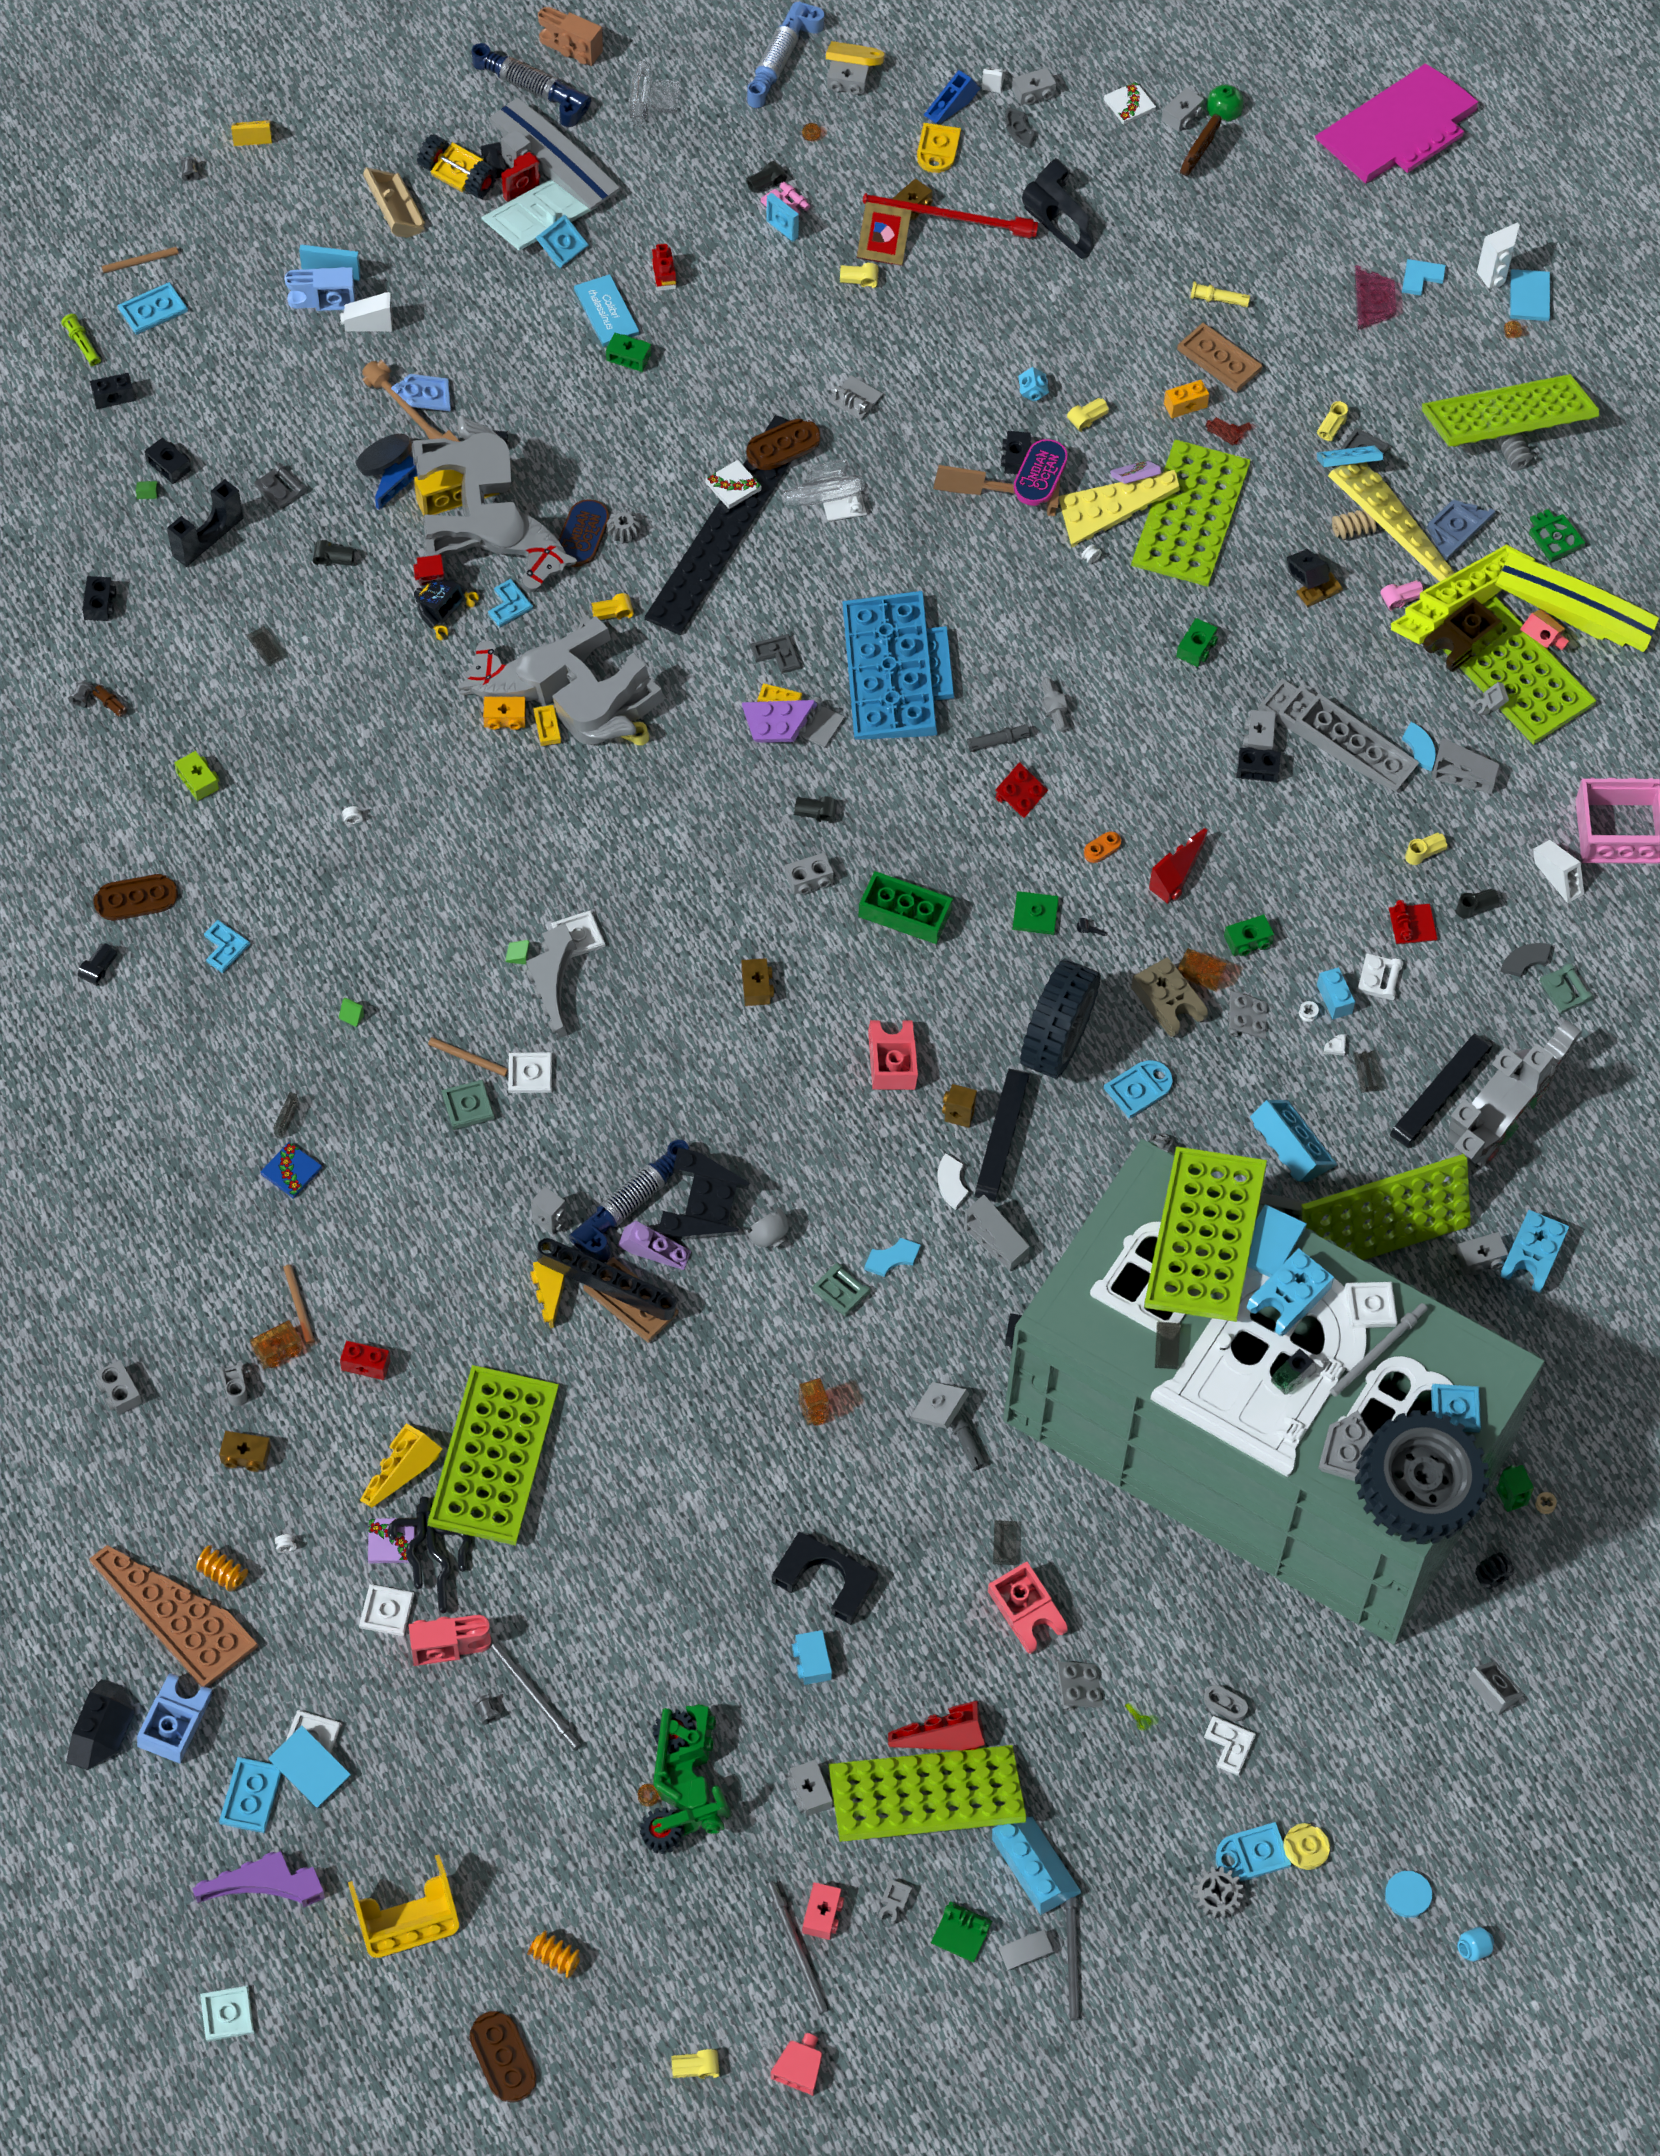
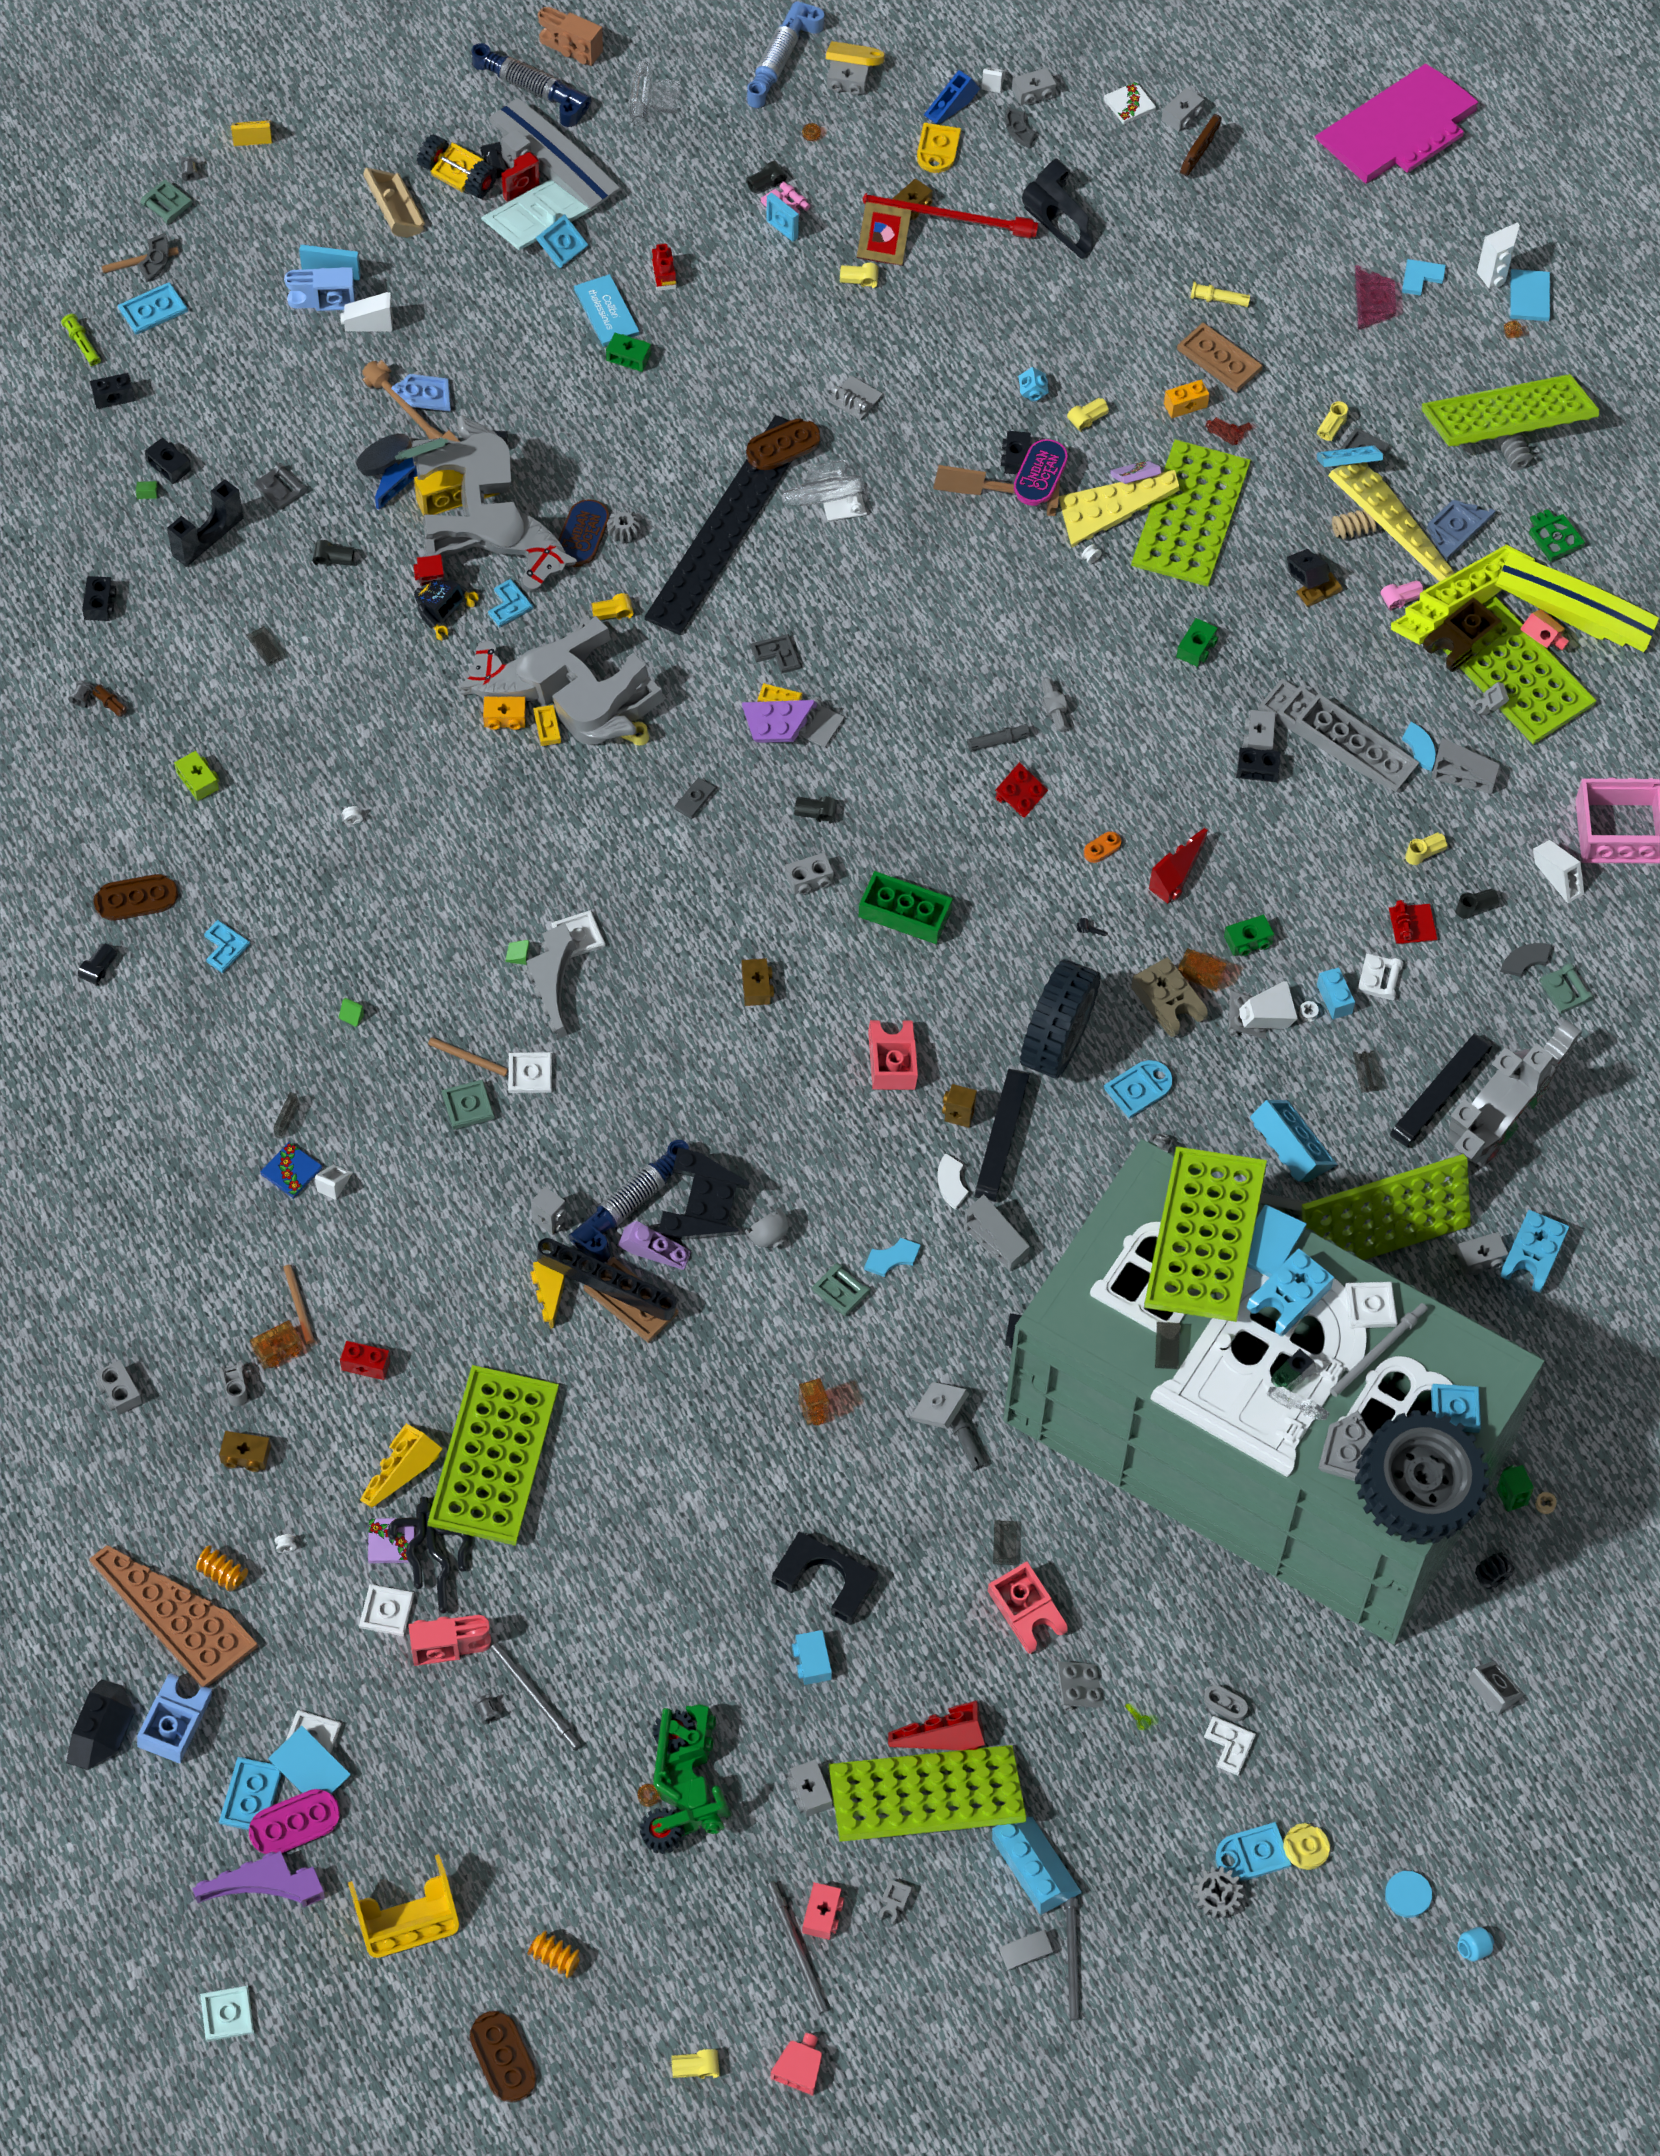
white tile [705,460,761,509] -> none
dark azure slope [842,591,954,740] -> none
green hinge [930,1902,993,1963] -> none
green plate [1012,891,1059,935] -> none
green cylinder [1206,84,1244,121] -> none
white tile [1323,1034,1346,1056] -> none
none -> dark grey tile [138,233,169,282]
none -> sand green plate [140,180,192,225]
none -> dark pink tile [249,1789,340,1854]
none -> white slope [315,1164,352,1200]
none -> sand green piece [395,437,448,460]
none -> dark grey plate [675,777,715,819]
none -> white slope [1239,981,1298,1029]
none -> clear tile [1267,1387,1329,1420]

